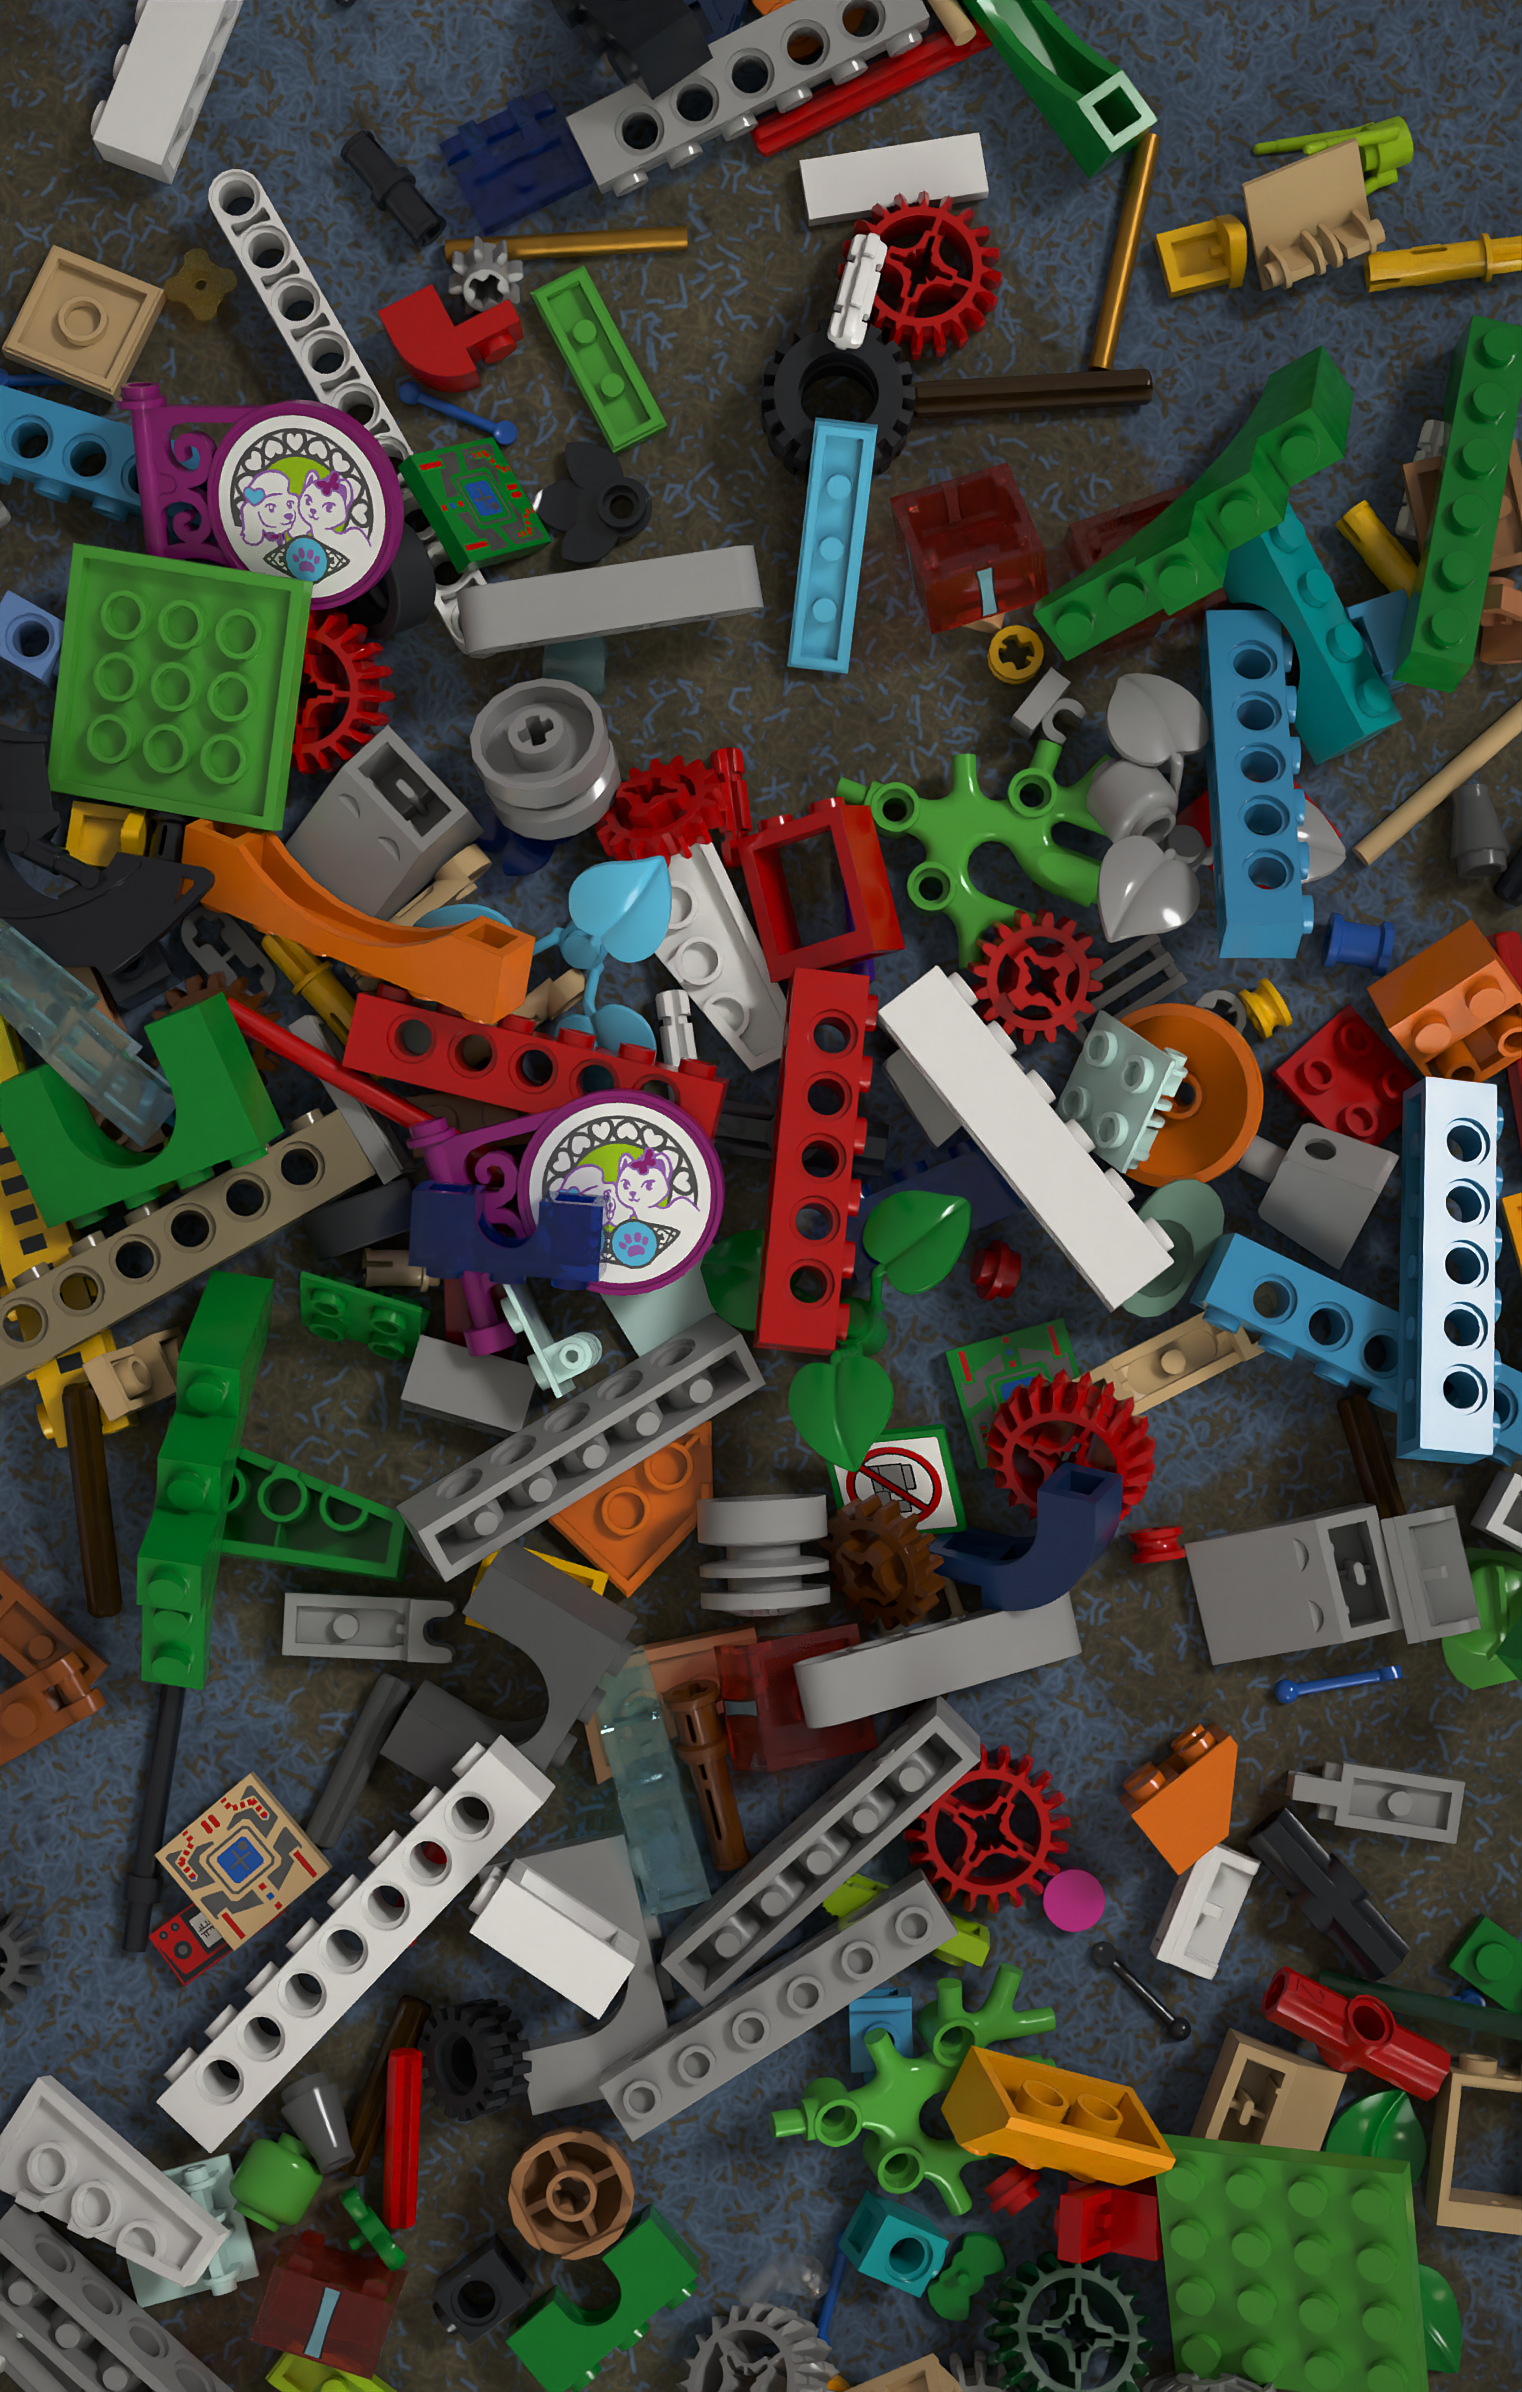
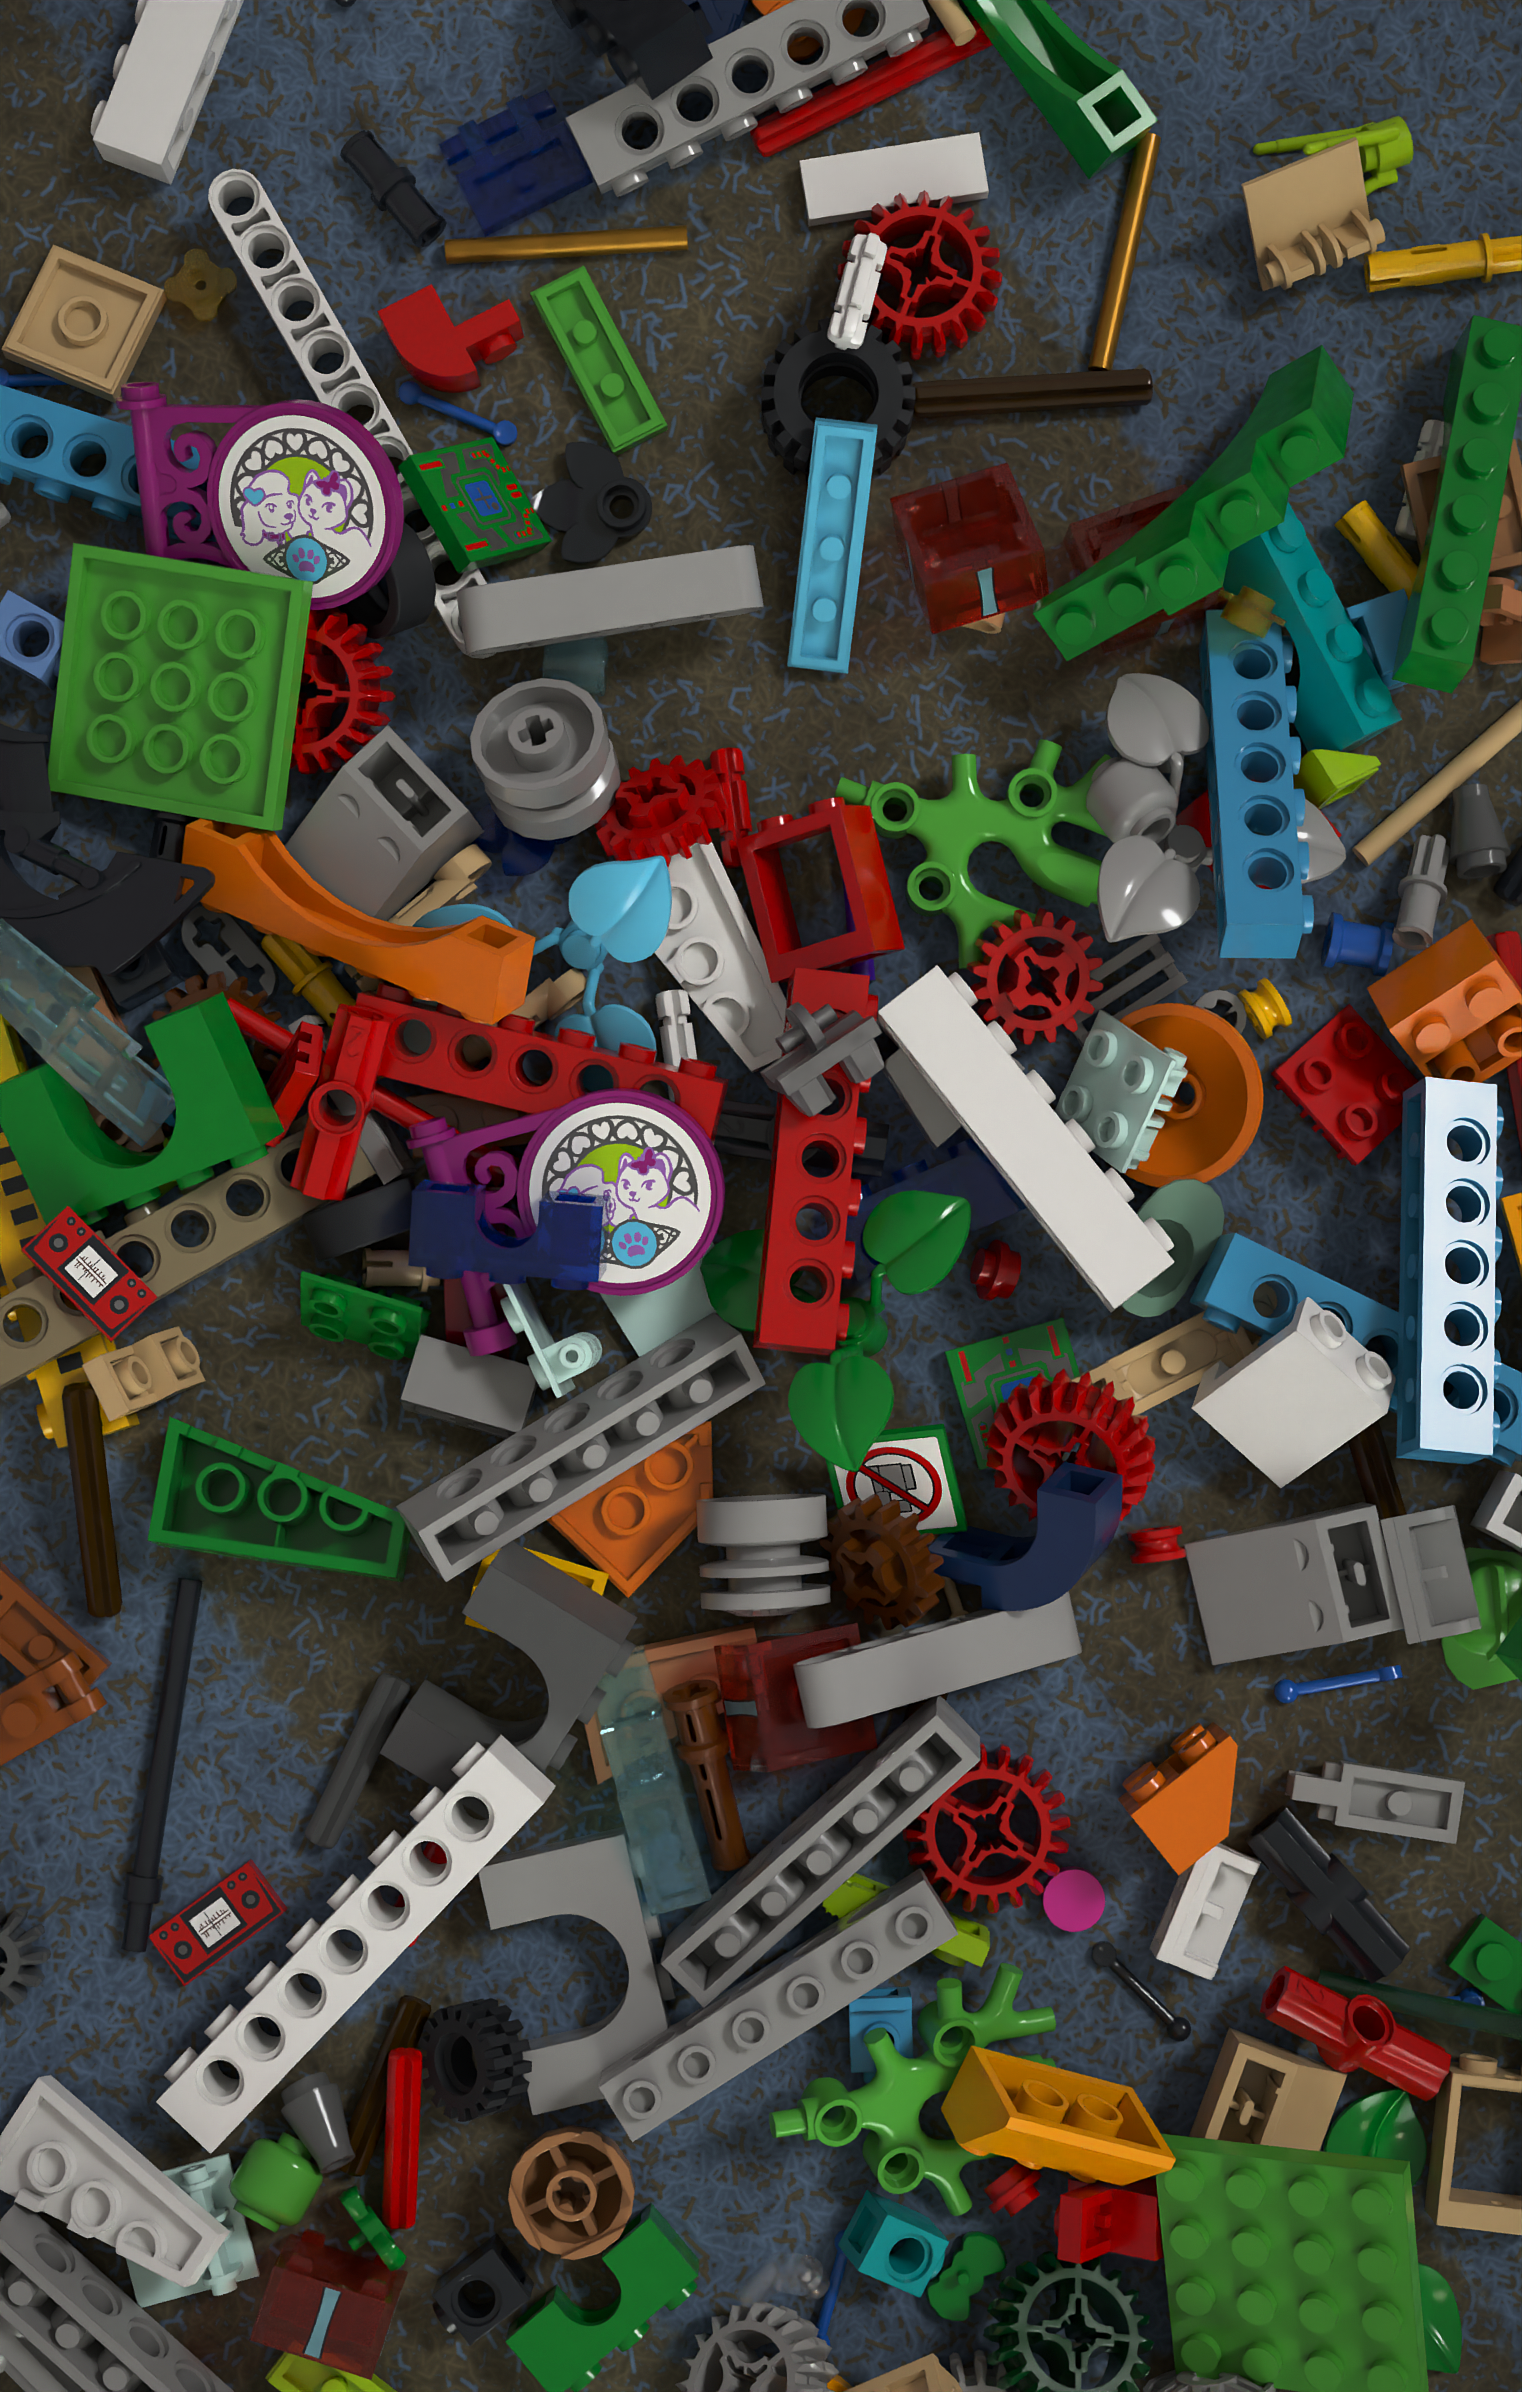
yellow tile [66,801,152,869] -> none
green arch [136,1270,274,1690] -> none
tile [155,1771,333,1951] -> none
light grey plate [282,1591,458,1663] -> none
light grey gear [449,236,524,315] -> none
white window [468,1858,640,2019] -> none
yellow bush [987,625,1044,685] -> none
light grey tile [1009,667,1086,747] -> none
yellow tile [1154,214,1247,299] -> none
light grey torso [1238,1123,1399,1270] -> none
none -> tile [21,1206,158,1342]
none -> red tile [265,1021,324,1147]
none -> red piece [290,1004,393,1201]
none -> flat silver hips [760,1002,885,1117]
none -> white panel [1192,1297,1396,1488]
none -> clear yellow plate [1218,586,1286,639]
none -> lime slope [1293,749,1381,809]
none -> light grey axle [1392,834,1450,951]

